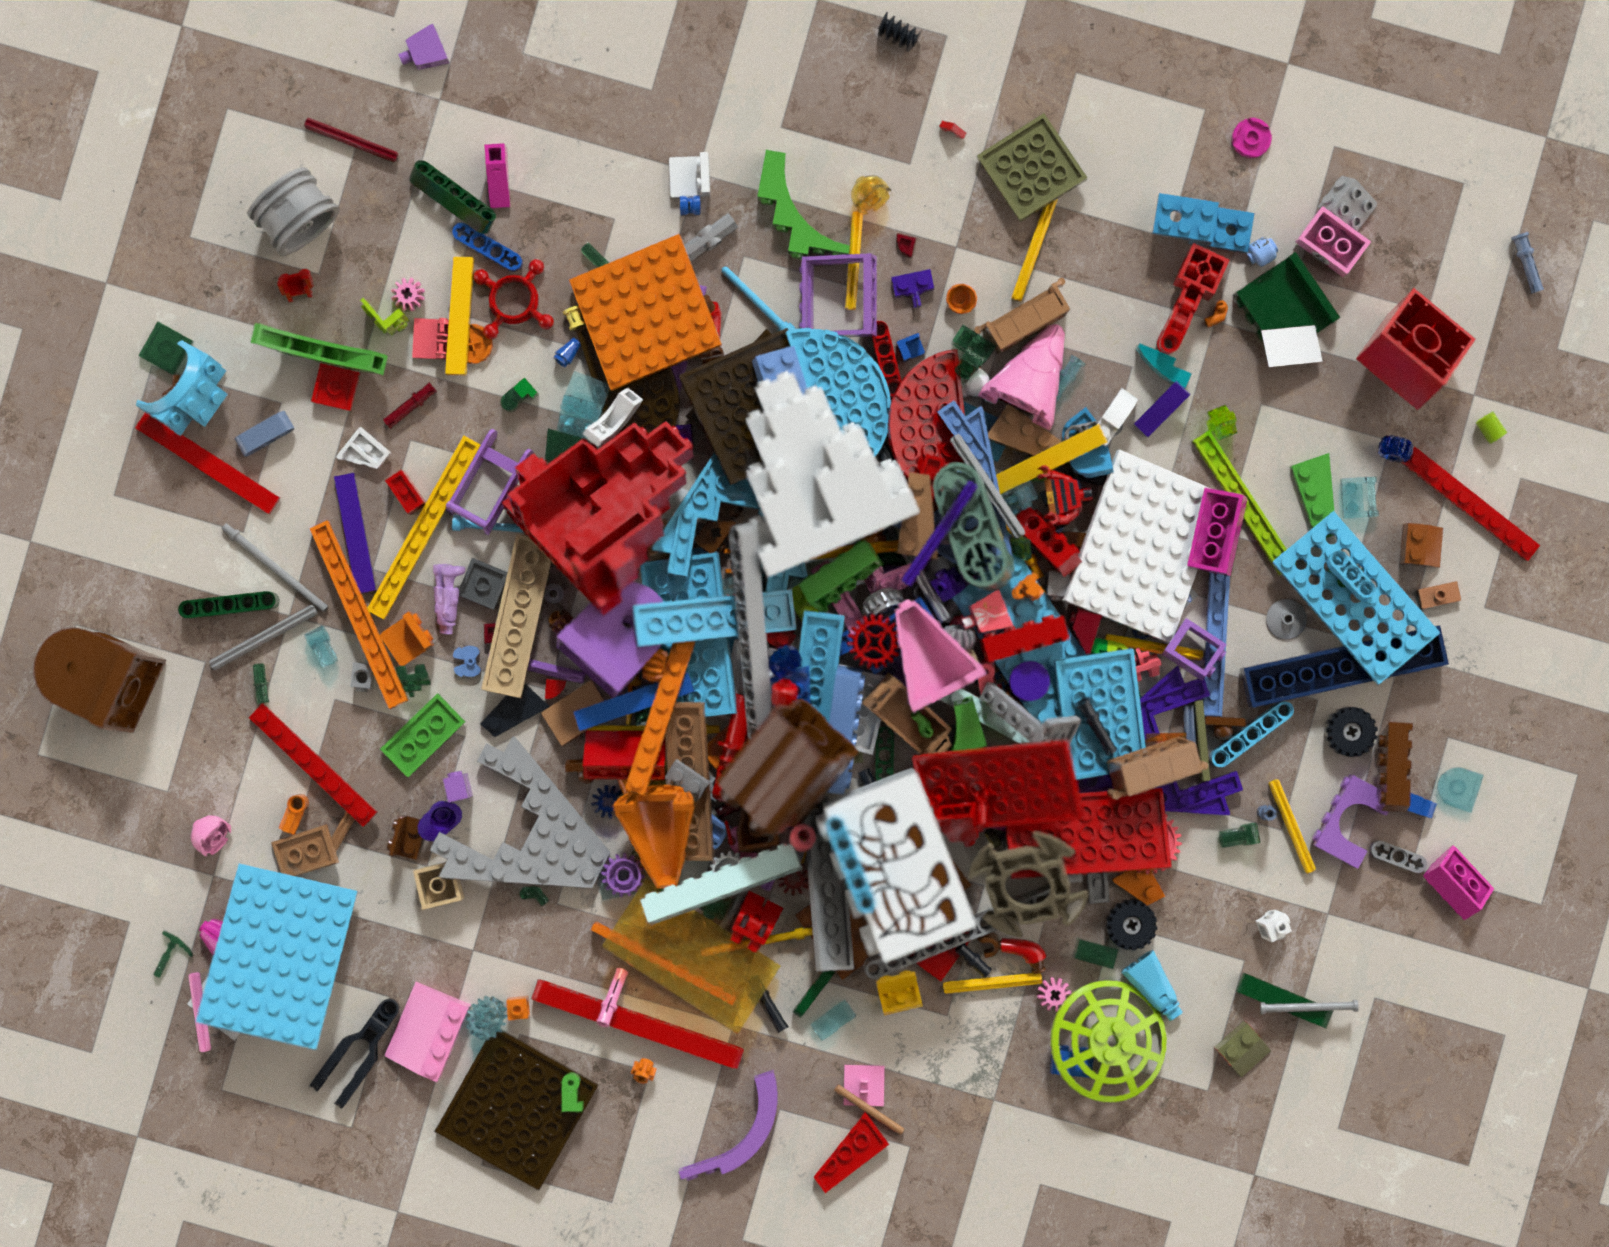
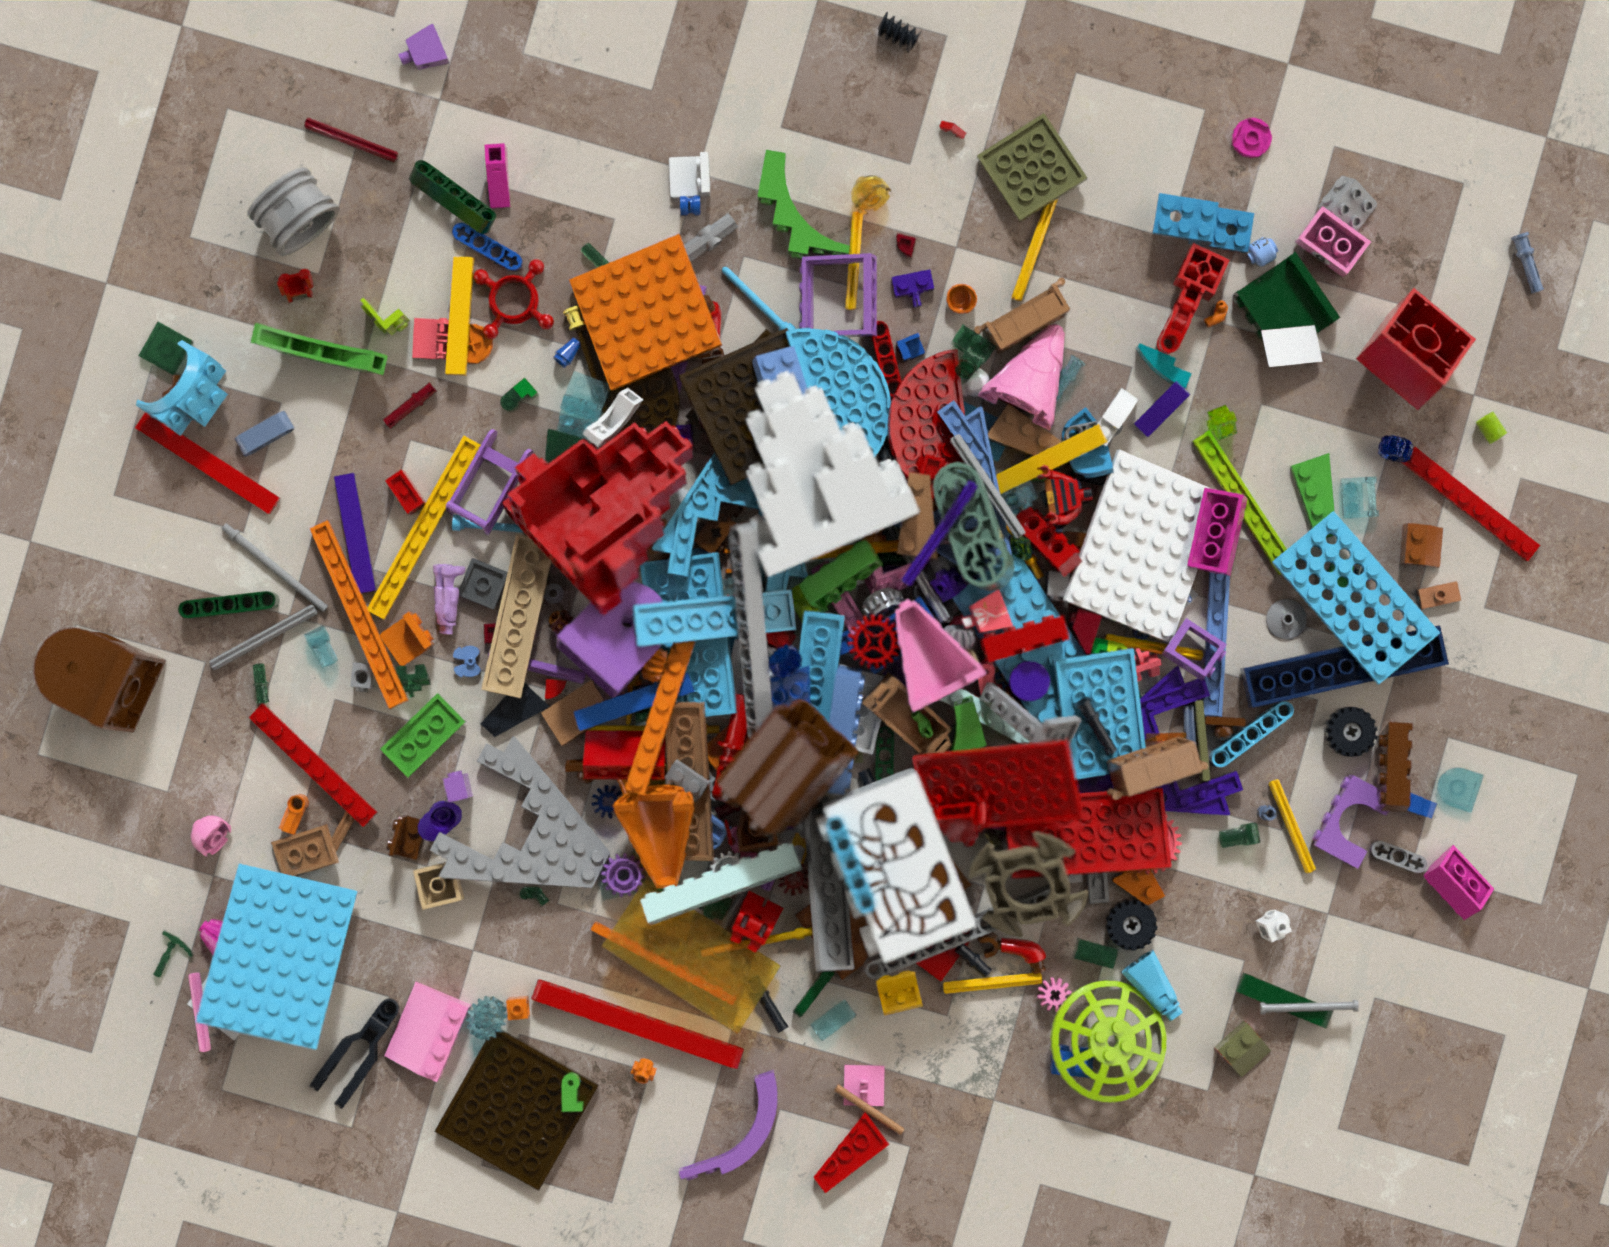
red plate [311,363,360,411] -> none
white wing [336,427,391,469] -> none
bright pink gear [391,278,425,312] -> none
bright pink pin [597,968,628,1027] -> none
red head [771,679,798,707] -> none
coral head [789,824,816,852] -> none
orange piece [1011,573,1044,601] -> none
medium azure beam [1326,550,1376,601] -> none

